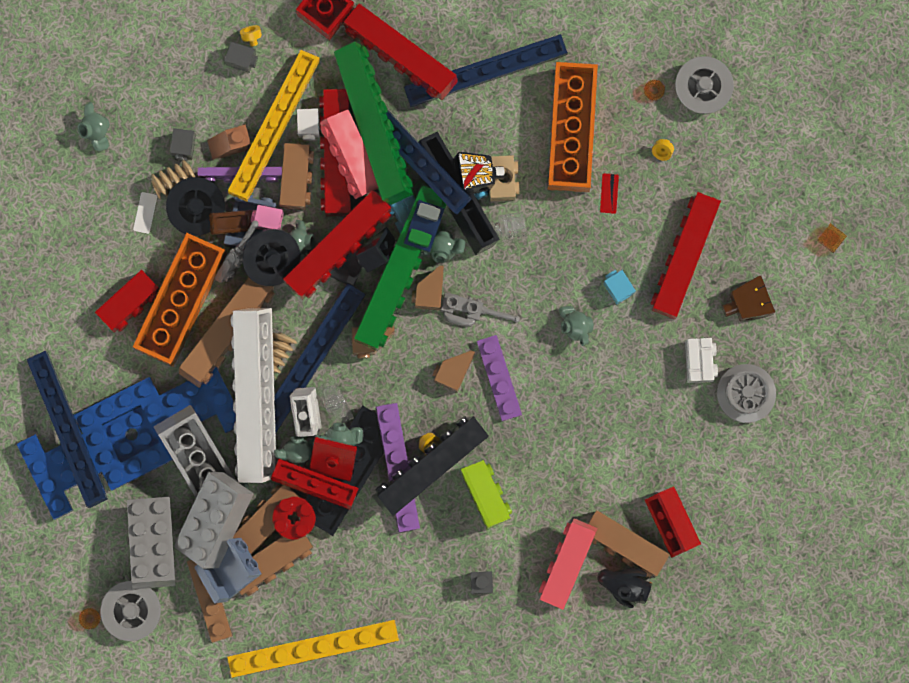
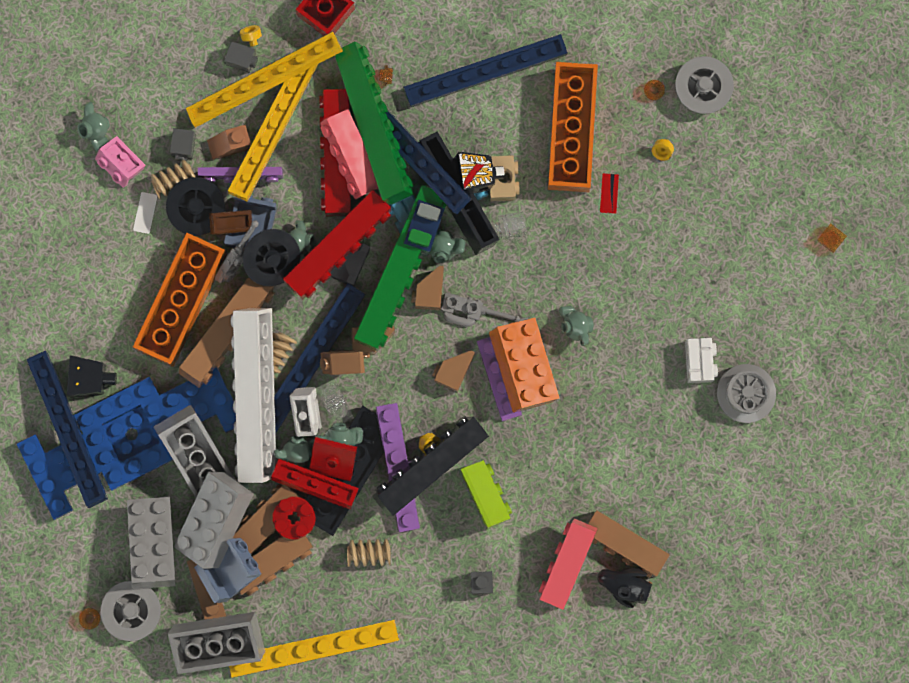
red brick [95,269,160,333] -> none
bright pink brick [251,205,284,230] -> none
medium nougat brick [280,143,314,210] -> none
white brick [297,109,320,141] -> none
red brick [344,3,458,100] -> none
black slope [356,227,397,273] -> none
medium azure brick [603,270,636,304] -> none
red brick [645,486,701,558] -> none
red brick [650,192,721,320] -> none
reddish brown torso [722,275,775,322] -> none
none -> black torso [67,356,117,398]
none -> bright pink bracket [95,136,146,188]
none -> light grey brick [168,612,265,674]
none -> yellow plate [186,32,343,128]
none -> medium nougat slope [320,350,365,375]
none -> tan piece [347,539,391,567]
none -> clear orange plate [379,65,393,86]
none -> orange brick [489,318,559,413]

